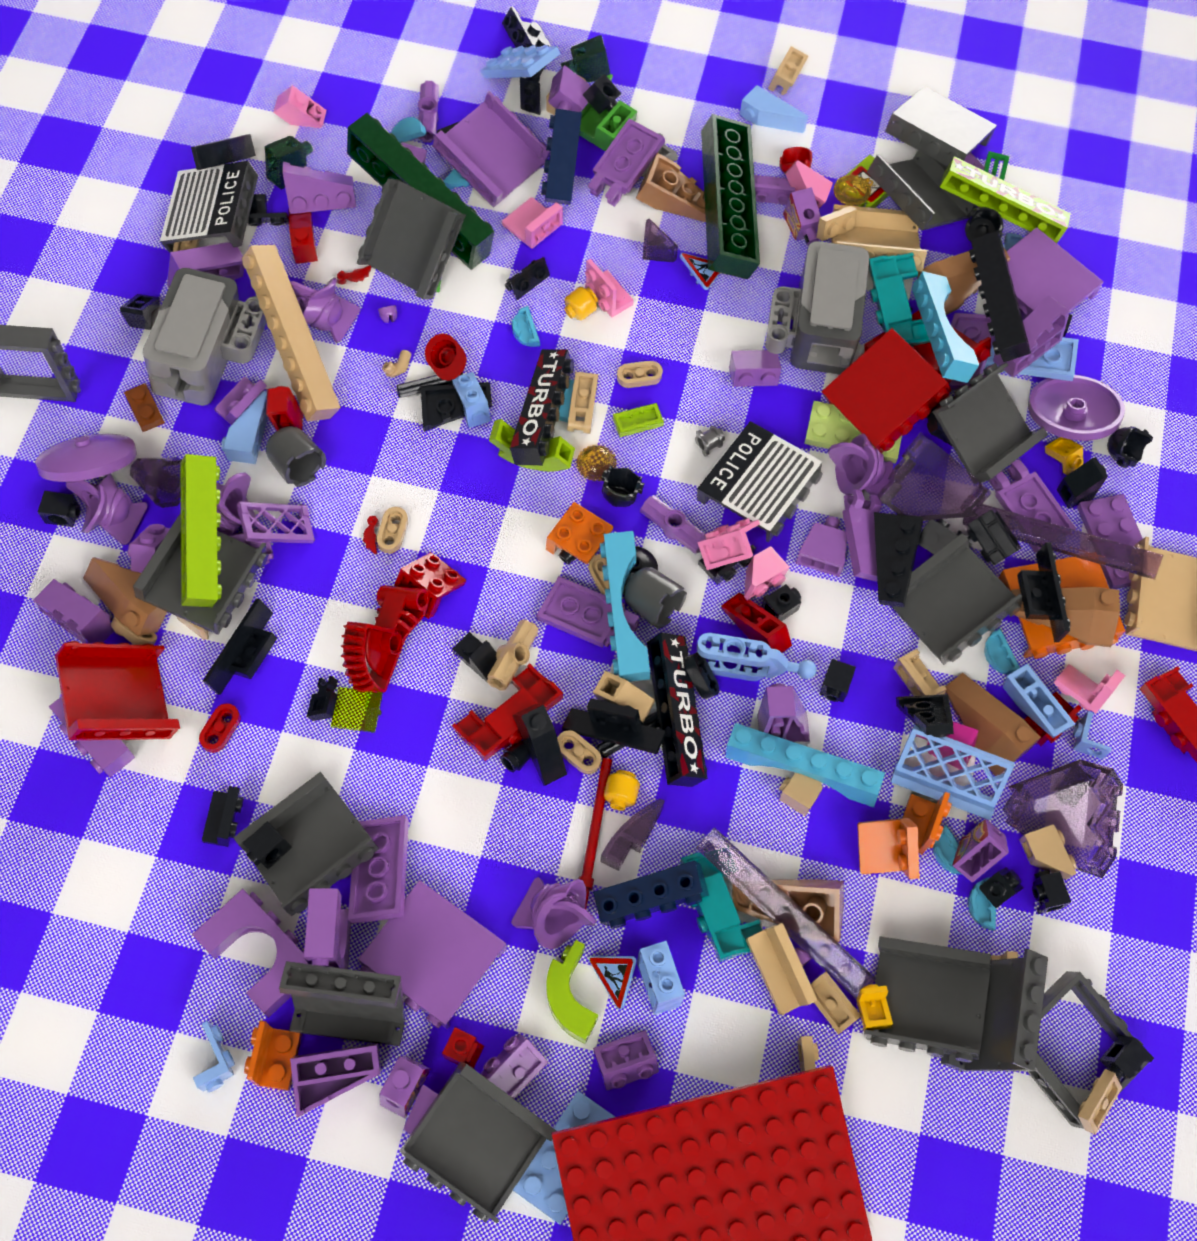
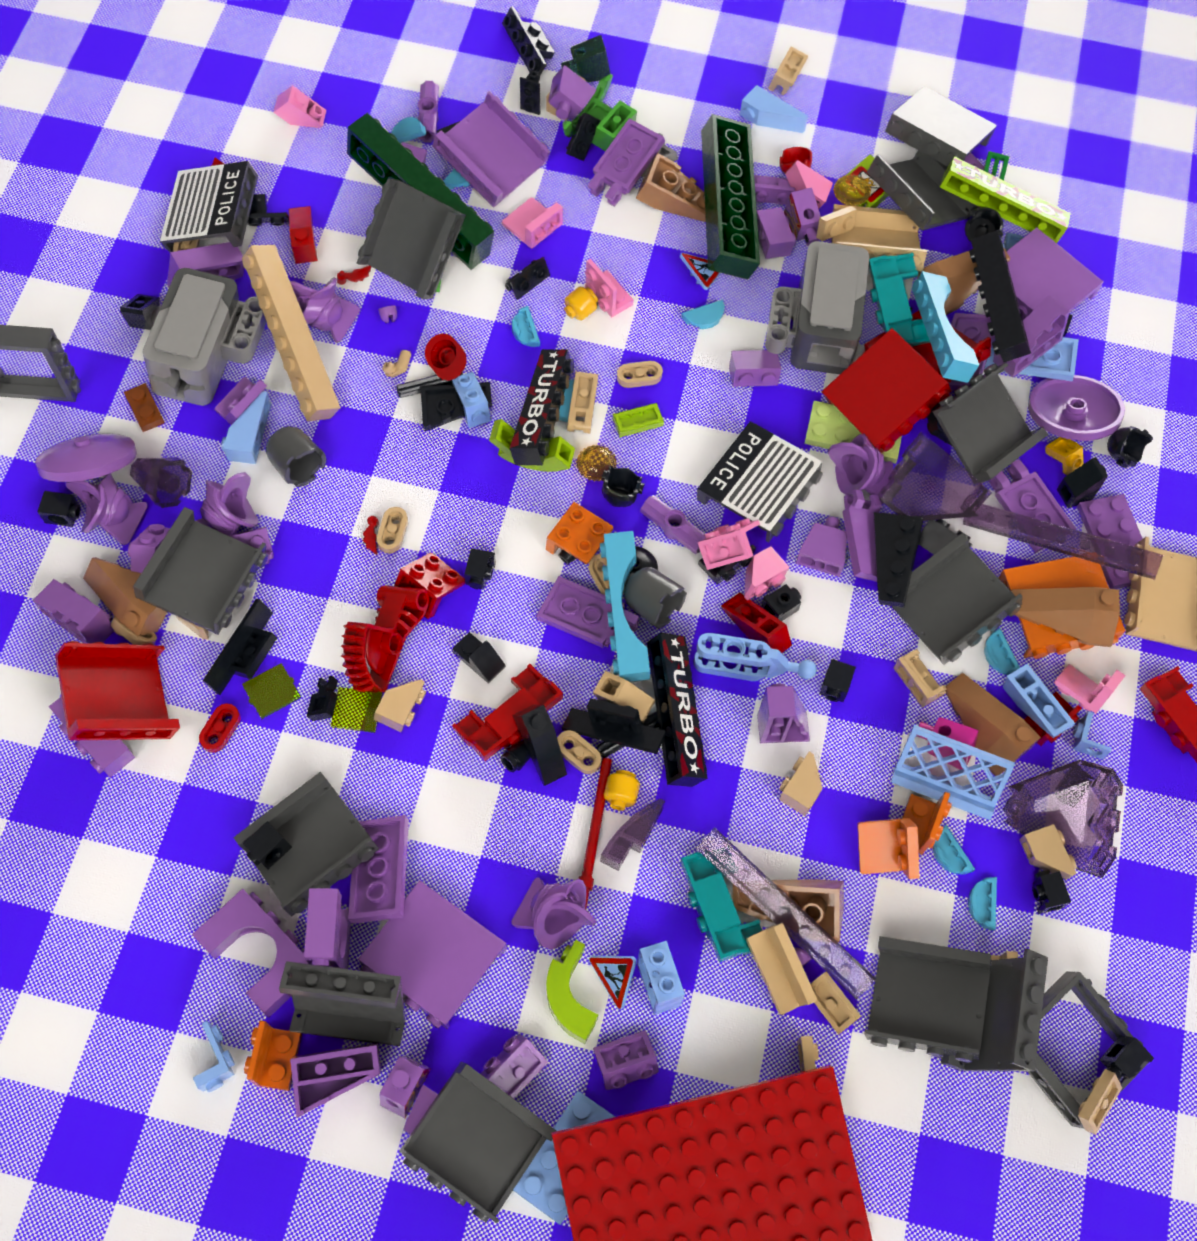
lime brick [180,454,222,607] -> none
black slope [191,134,256,170] -> none
black bracket [202,786,244,847] -> none
medium lavender window [237,501,315,543] -> none
torso [265,136,313,190] -> none
red brick [266,386,304,430] -> none
medium lavender wedge [282,162,356,214] -> none
red window [442,1027,484,1069] -> none
light blue plate [480,45,561,78] -> none
tan piece [487,619,539,691] -> none
dark blue brick [541,109,582,205] -> none
black brick [583,74,621,115] -> none
dark blue brick [593,860,709,929] -> none
clear purple slope [642,219,678,262] -> none
black beam [684,652,719,699] -> none
flat silver brick [695,426,725,456] -> none
medium azure arch [726,723,885,807] -> none
yellow bracket [856,984,893,1031] -> none
black wing [896,694,954,737] -> none
medium lavender torso [952,819,1009,883] -> none
black brick [967,508,1022,565] -> none
black bracket [979,867,1023,908] -> none
black bracket [1017,542,1070,642] -> none
none -> clear neon green piece [242,663,301,719]
none -> tan slope [374,679,426,732]
none -> black brick [464,548,496,589]
none -> black hinge [566,113,601,161]
none -> medium azure tile [681,299,725,329]
none -> medium lavender brick [757,207,796,259]

